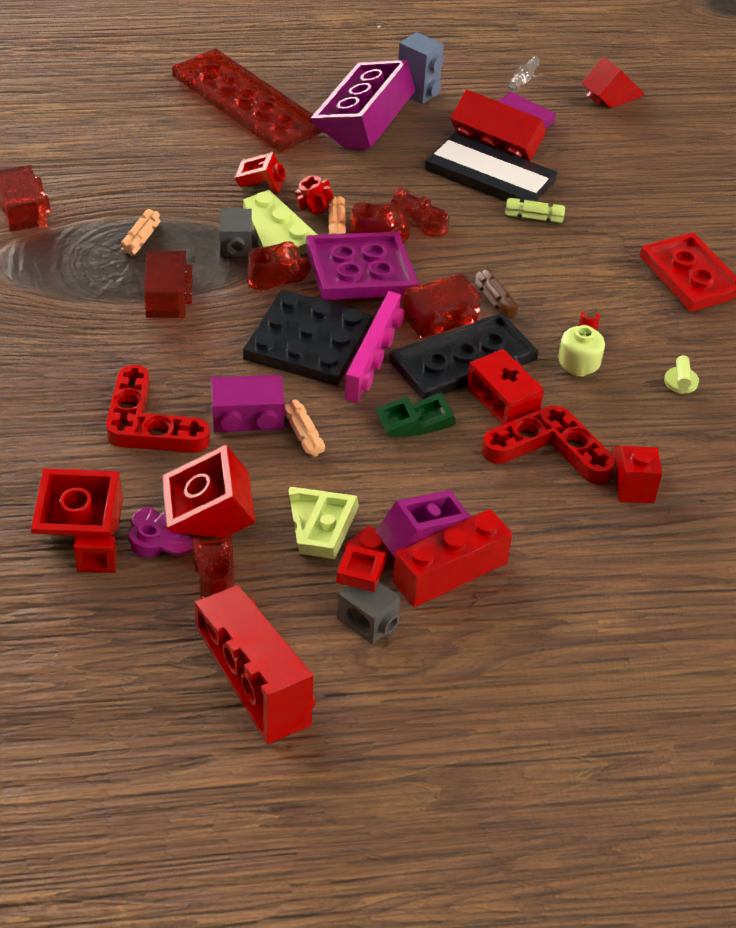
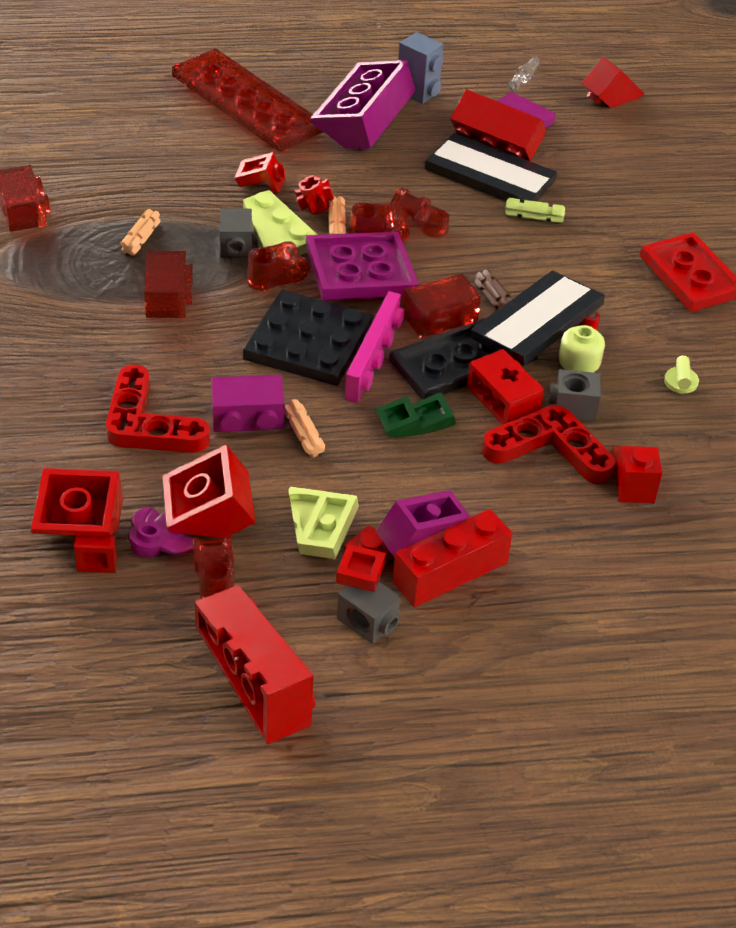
none -> tile [470,270,605,366]
none -> dark grey brick [548,369,601,422]

